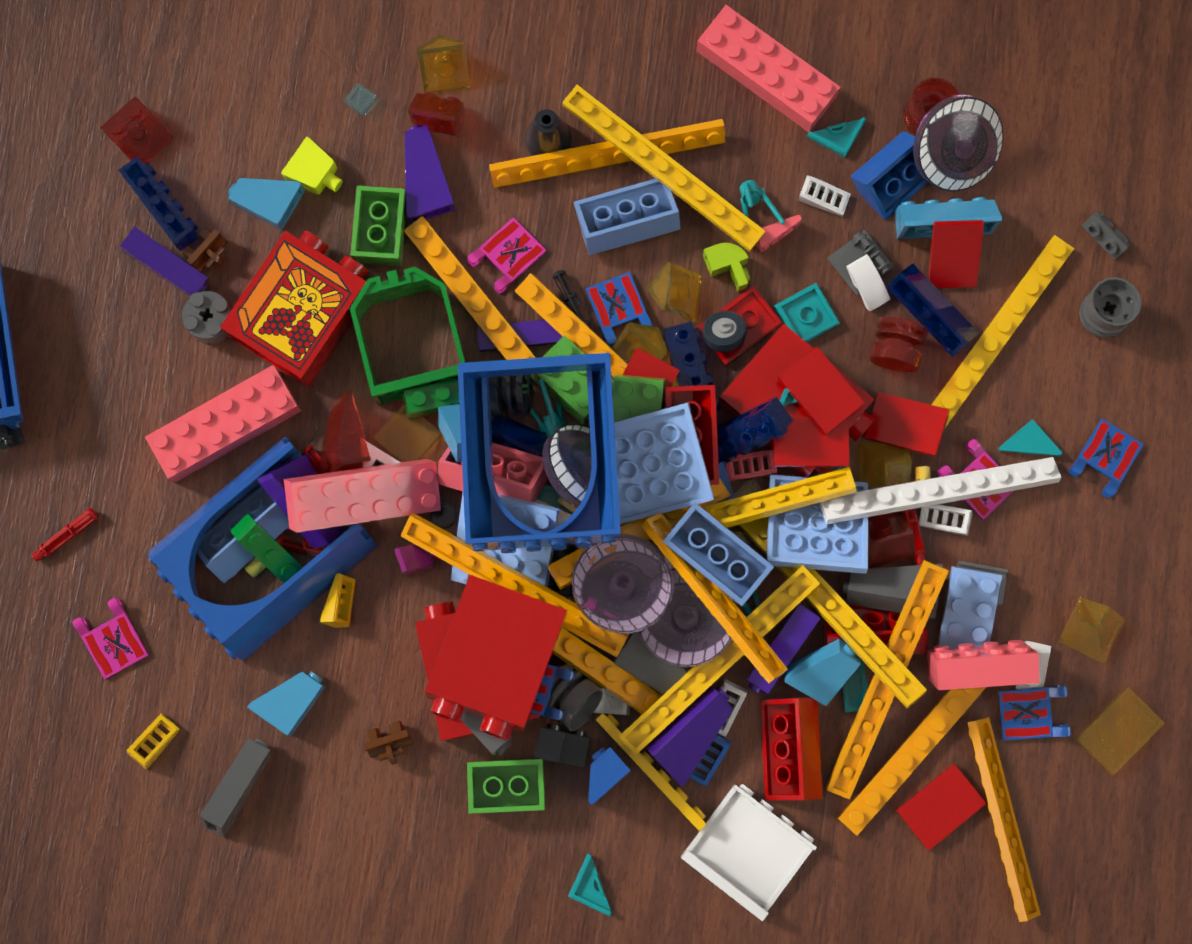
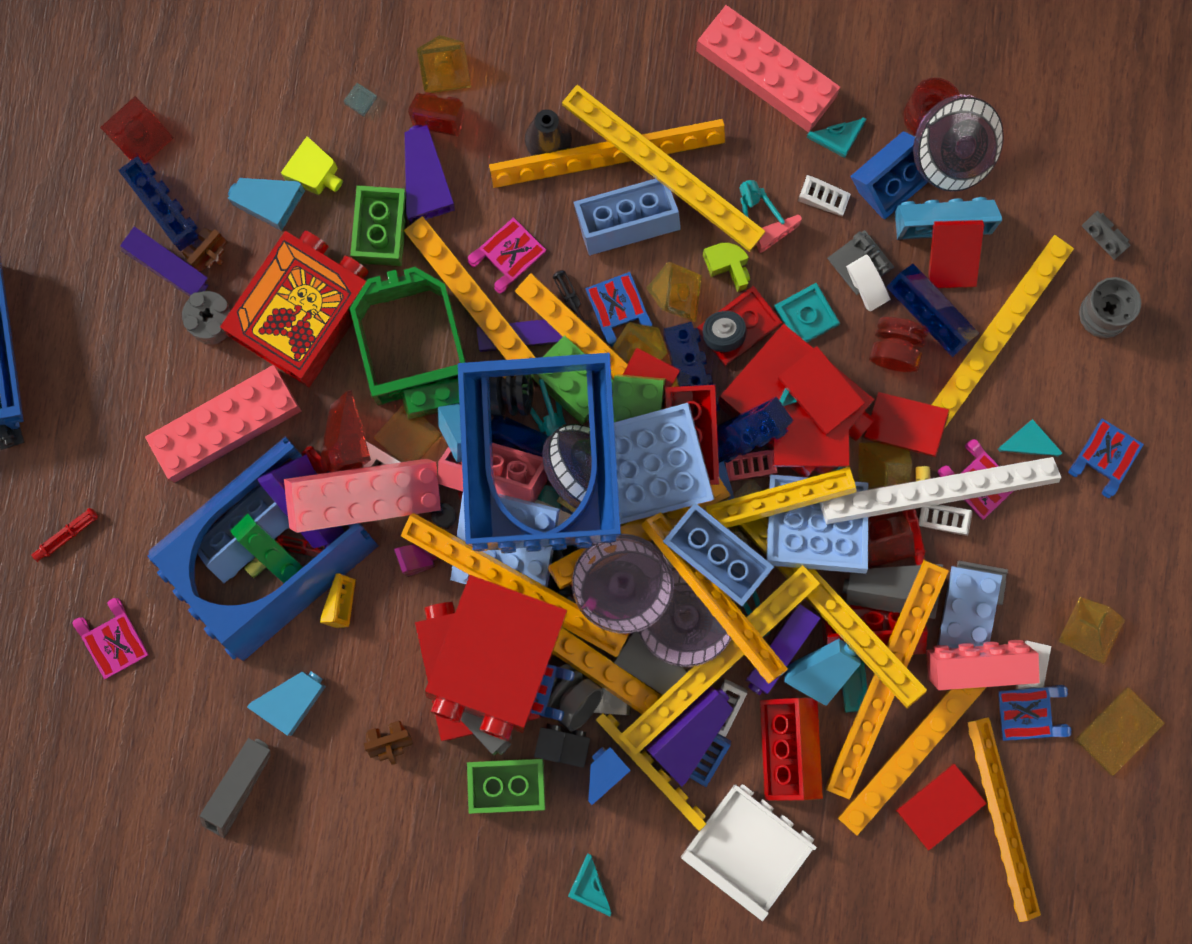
yellow slope [126,713,180,770] -> none

